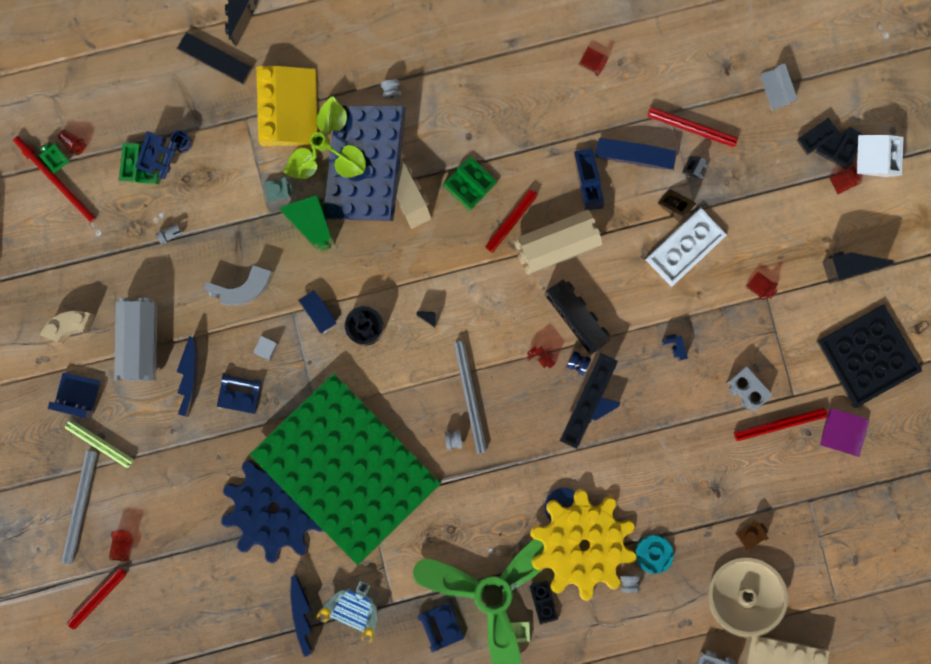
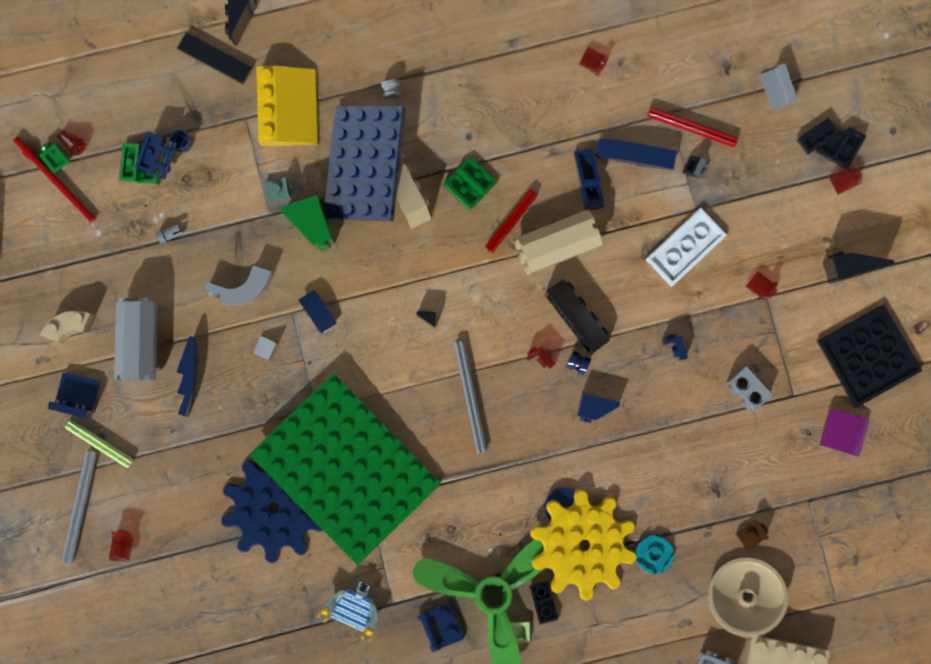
red axle [67,568,127,630] -> none
dark blue plate [216,373,262,414] -> none
lime plant [283,97,366,179] -> none
dark blue slope [290,574,313,657] -> none
black brick [344,306,384,346] -> none
light grey wheel [445,430,462,450] -> none
black plate [559,353,618,449] -> none
light grey wheel [620,575,640,593] -> none
dark brown slope [658,189,696,222] -> none
red axle [734,408,827,441] -> none
white slope [857,135,903,177] -> none

